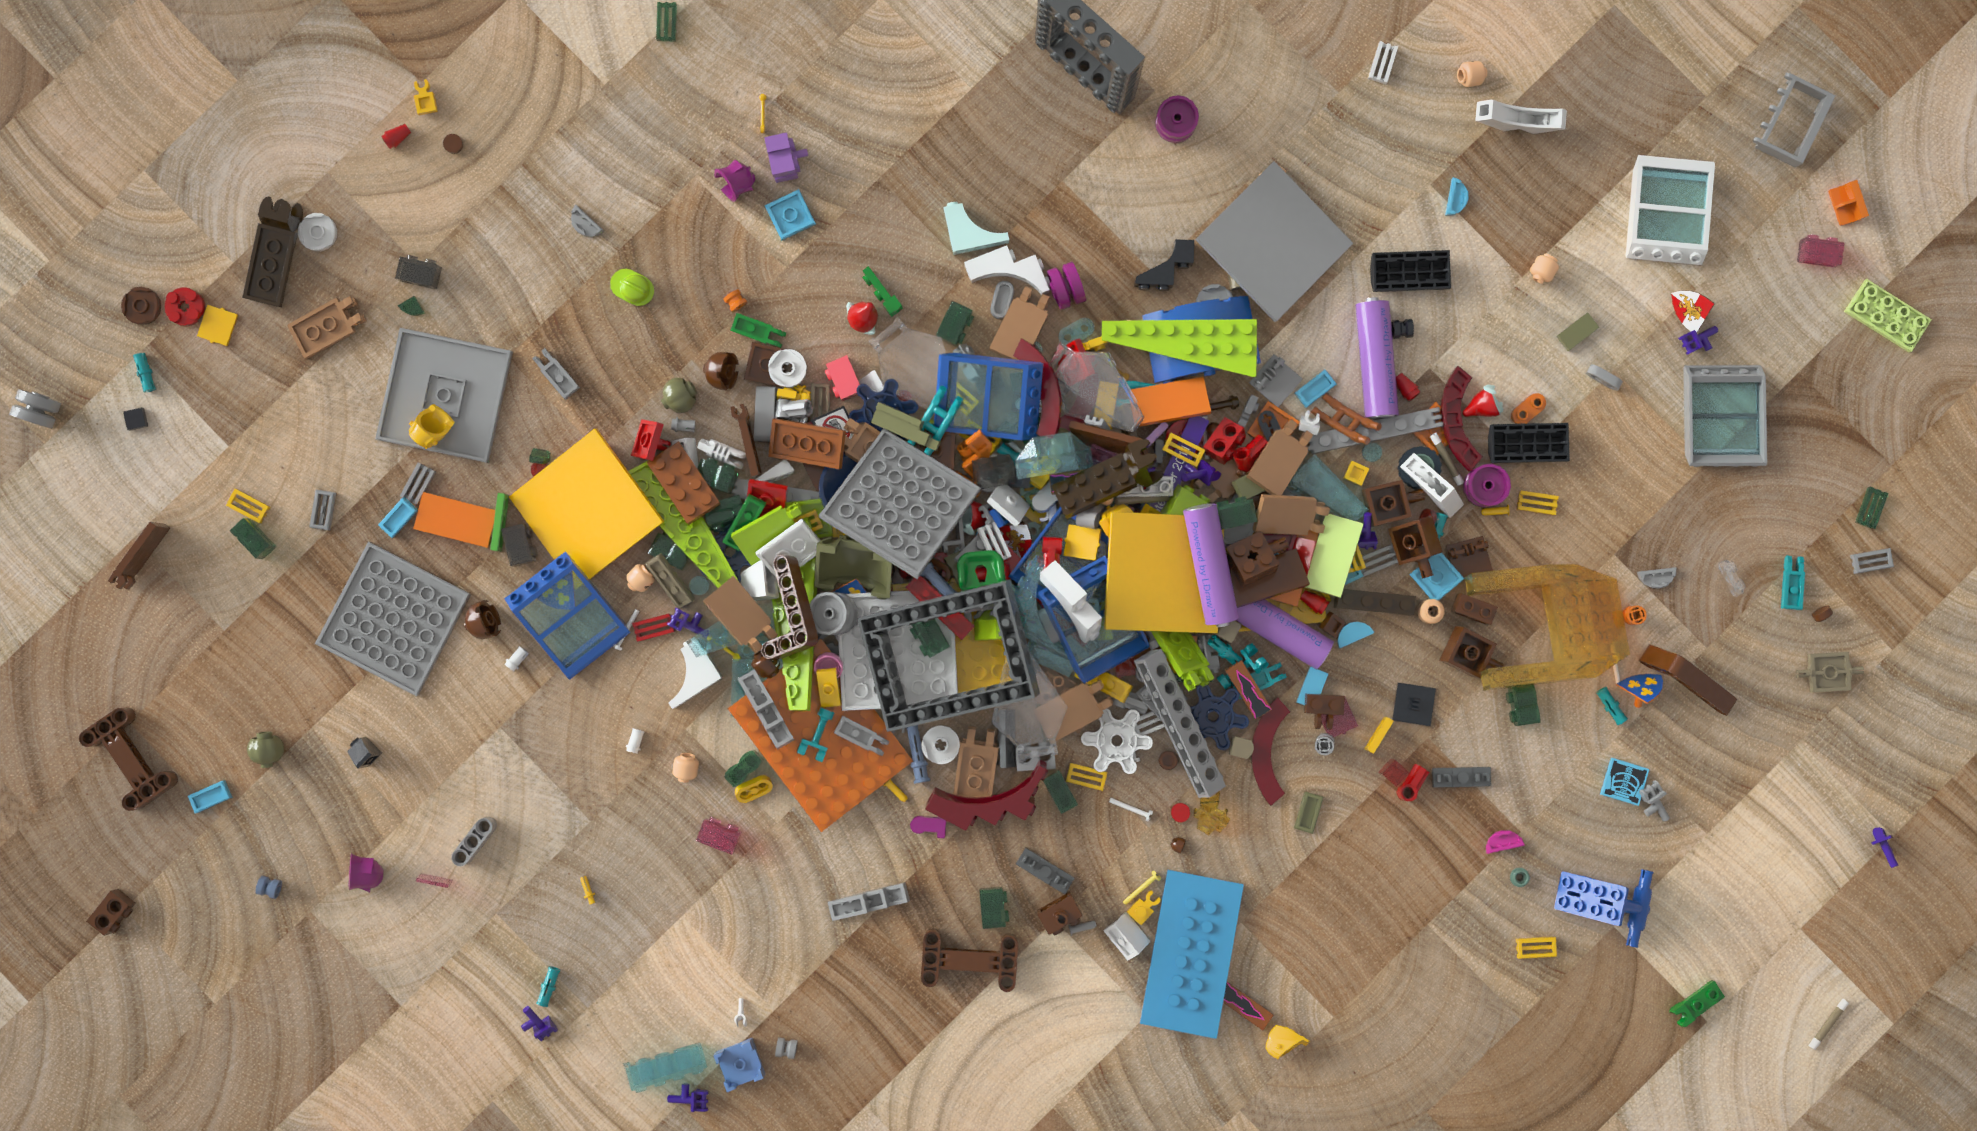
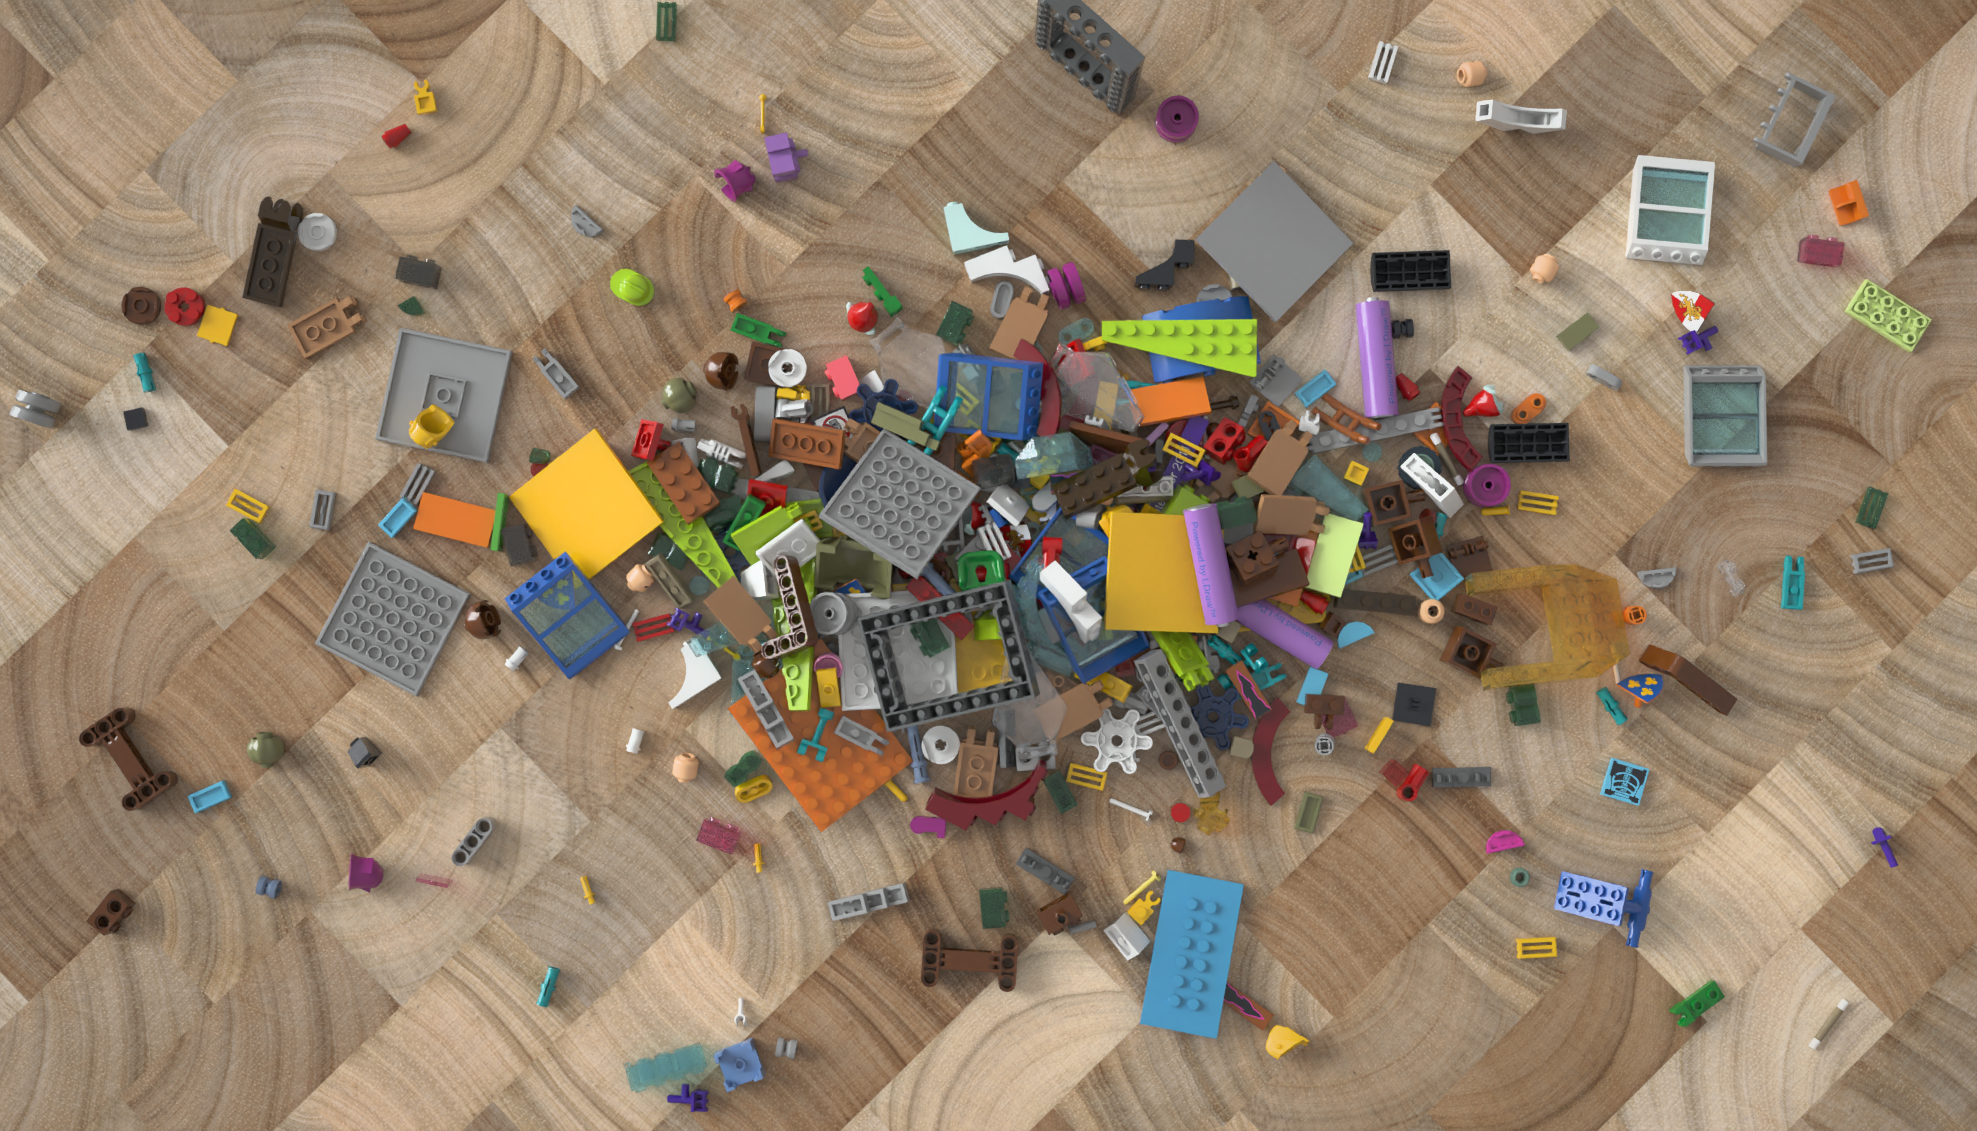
reddish brown tile [108,521,170,590] -> none
reddish brown tile [443,134,463,154] -> none
dark purple arm [521,1006,558,1042] -> none
medium azure tile [765,189,816,240] -> none
yellow piece [1063,524,1102,561] -> none
medium azure tile [1445,177,1469,216] -> none
light grey arm [1639,780,1670,821] -> none
dark tan plate [1796,652,1864,692] -> none
reddish brown tile [1812,606,1833,622] -> none
none -> yellow piece [753,843,765,873]

